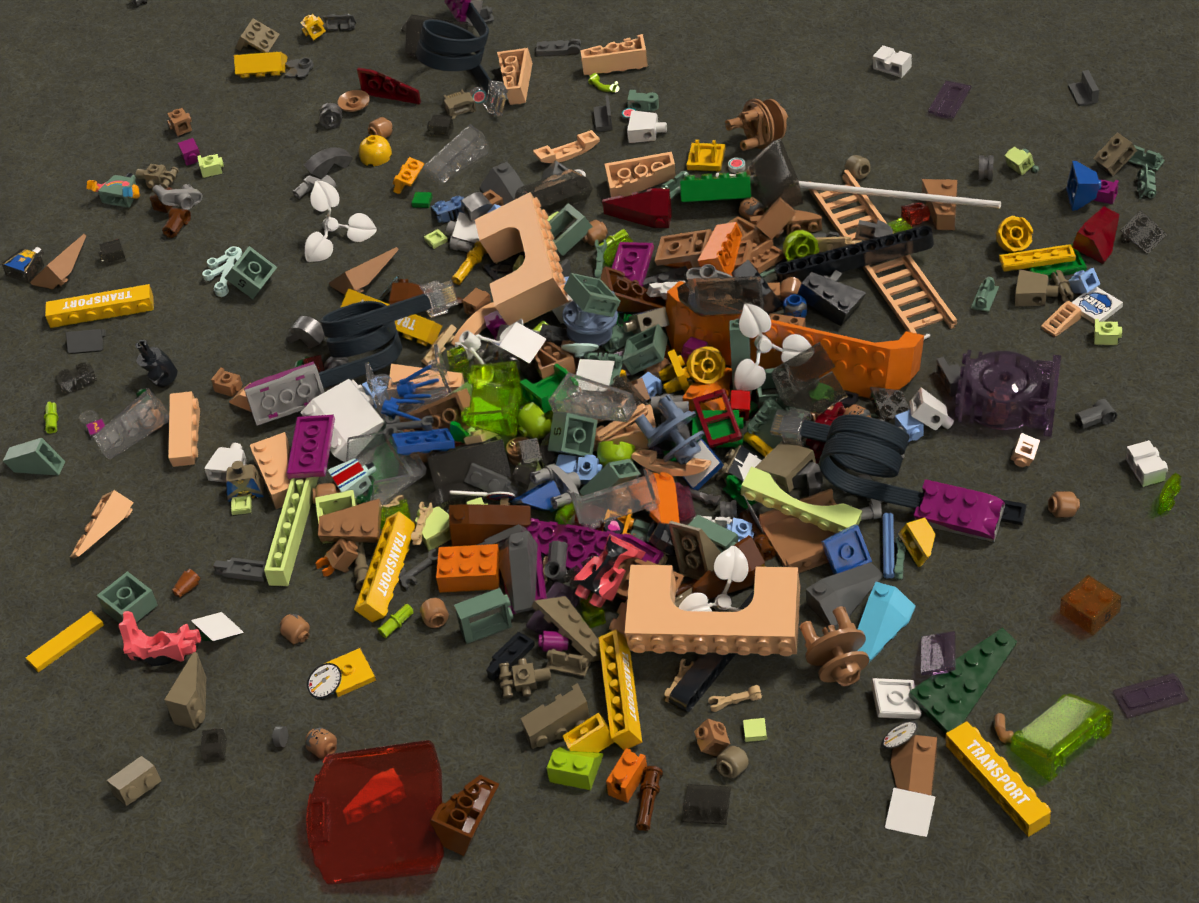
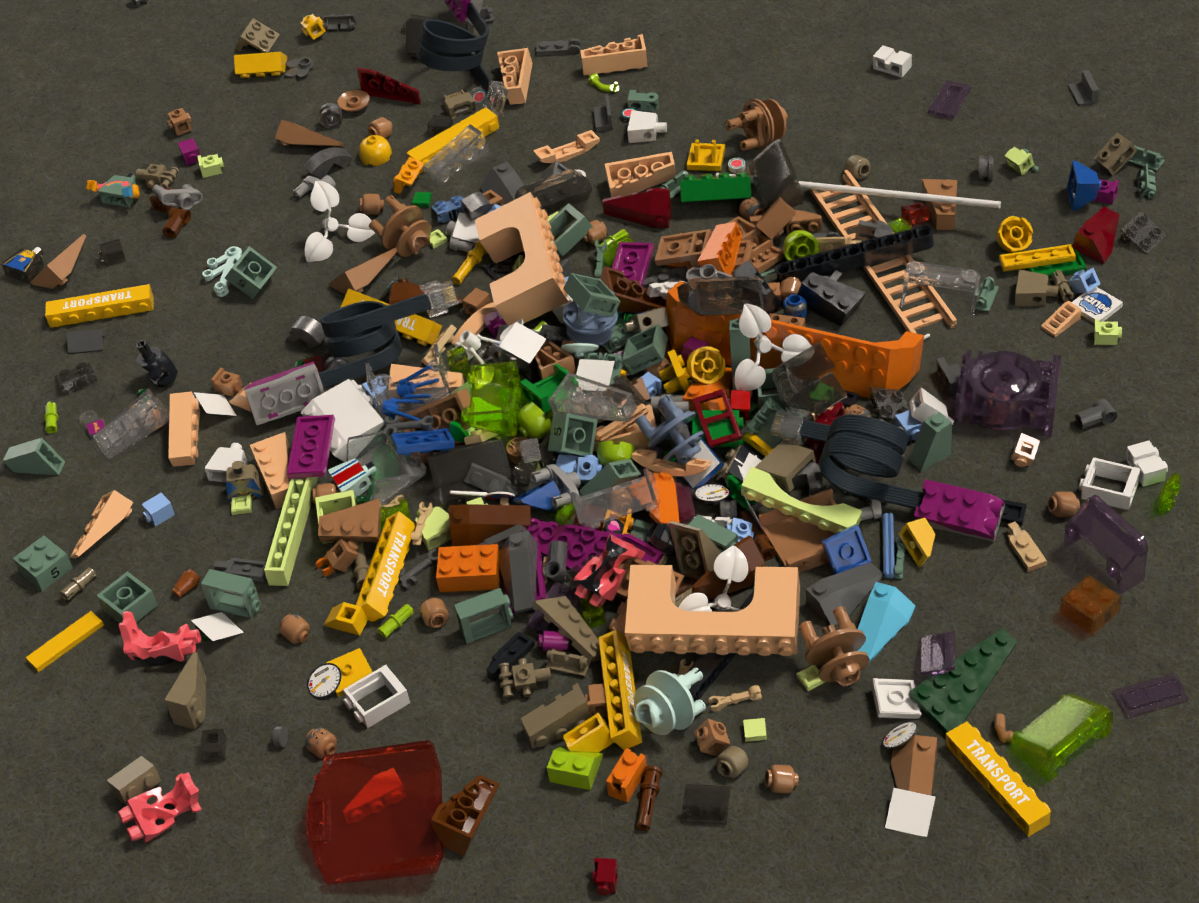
none -> sand green brick [13,535,73,591]
none -> dark tan pin [59,567,96,602]
none -> coral hips [118,772,201,842]
none -> light blue brick [142,493,175,527]
none -> white sticker [194,392,237,416]
none -> sand green window [201,569,261,618]
none -> medium nougat wedge [275,120,345,147]
none -> yellow slope [324,602,368,636]
none -> white window [343,665,410,728]
none -> medium nougat head [360,194,384,216]
none -> medium nougat piece [369,195,432,257]
none -> yellow brick [406,107,499,173]
none -> medium nougat brick [585,683,608,718]
none -> dark red brick [593,858,619,895]
none -> light aqua piece [634,667,706,735]
none -> white sticker [694,484,731,502]
none -> medium nougat head [765,765,798,793]
none -> yellowish green tile [796,665,825,691]
none -> clear windscreen [900,261,980,317]
none -> sand green slope [909,412,952,472]
none -> tan hinge [1008,522,1047,572]
none -> windscreen [1064,495,1148,596]
none -> white window [1079,457,1141,510]

